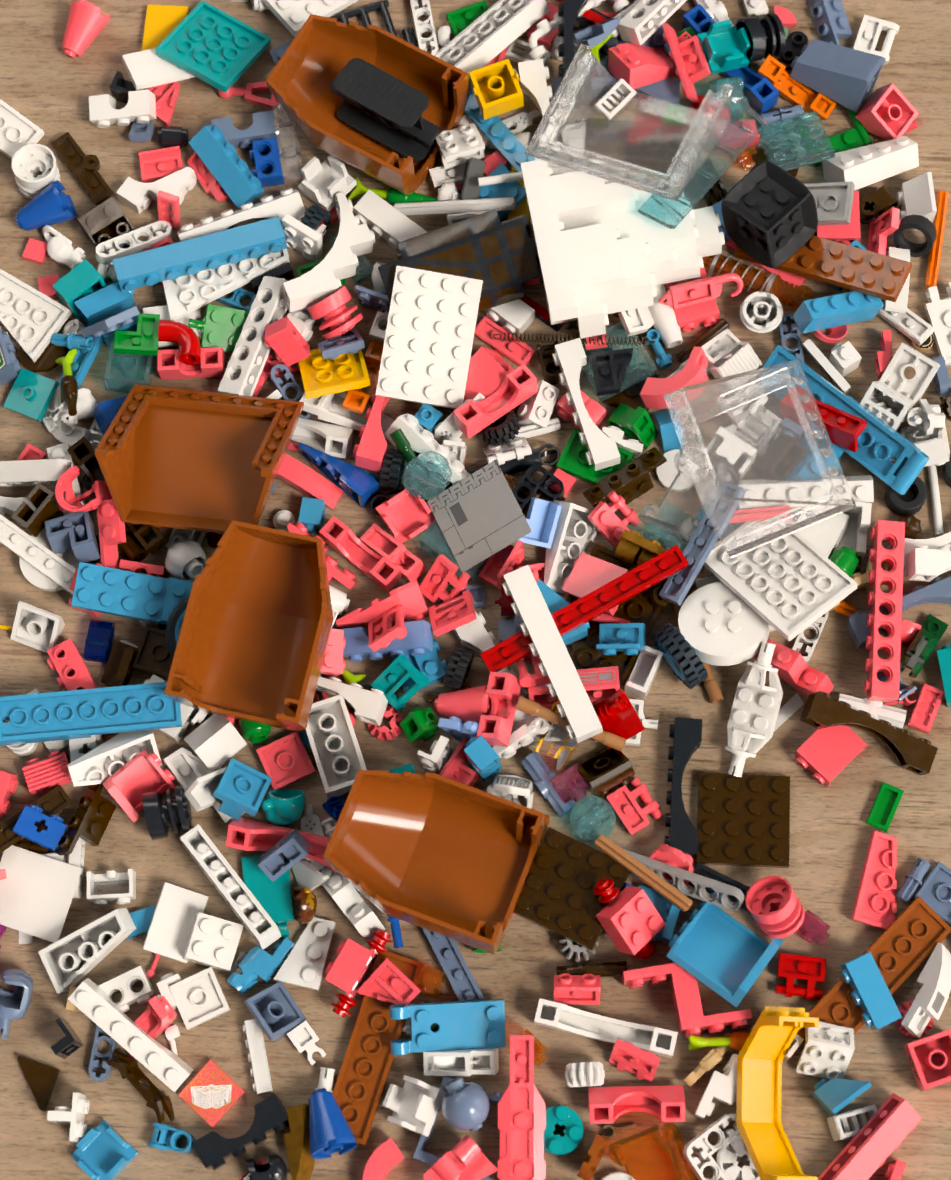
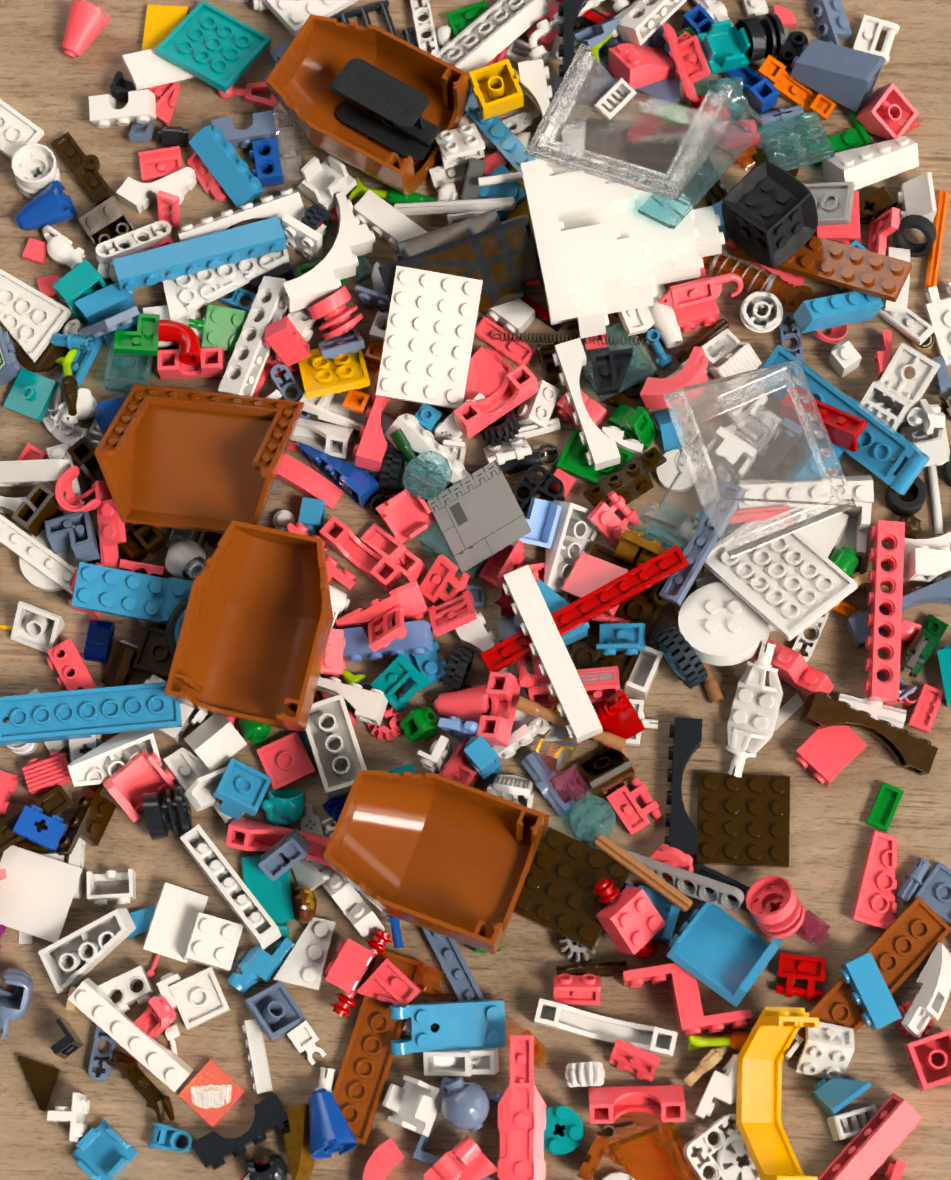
white tile [803,339,852,395] -> none

